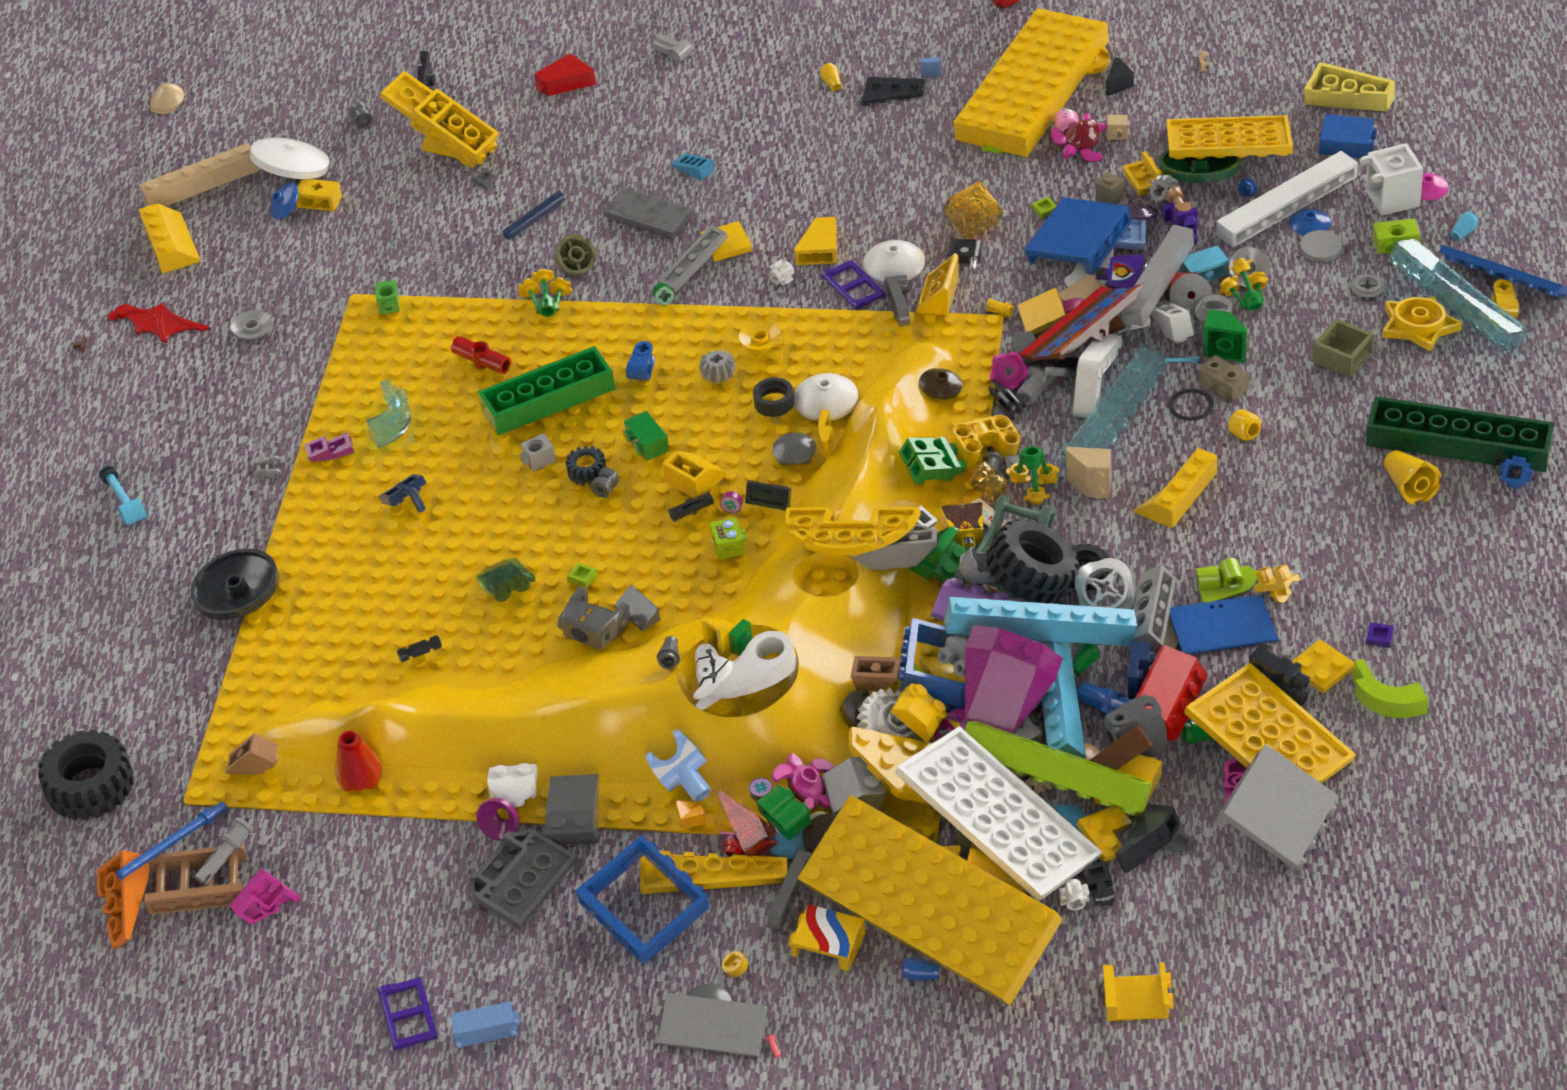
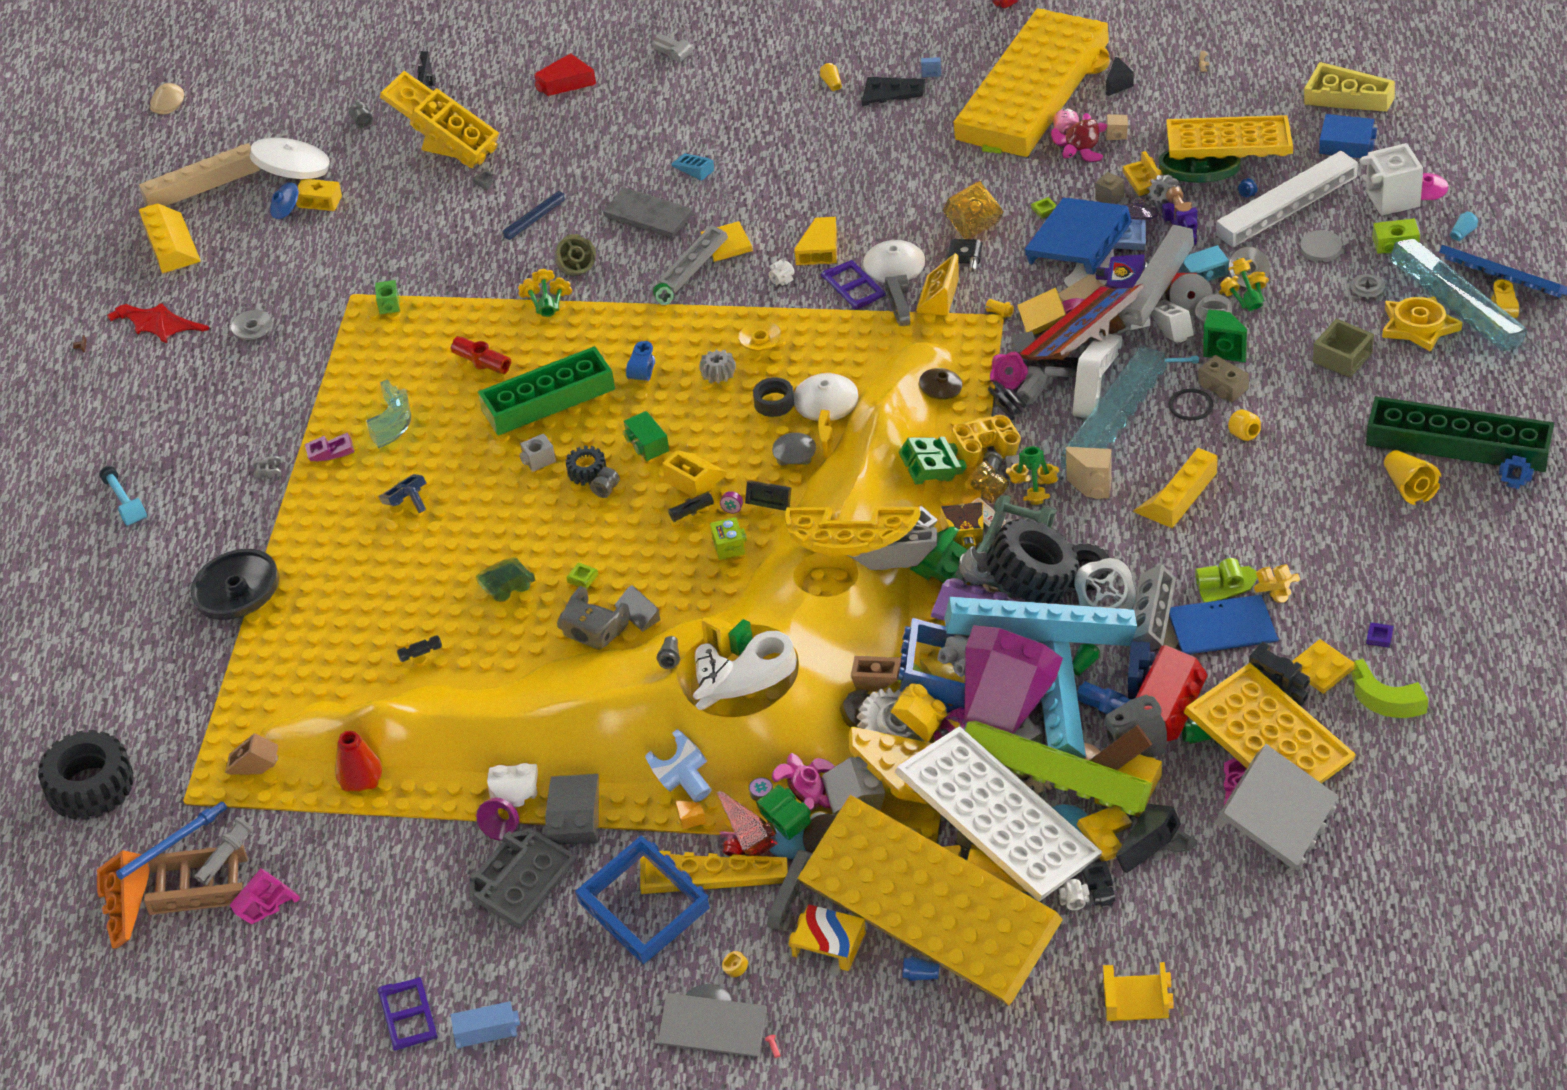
blue dish [1289,208,1331,236] -> none

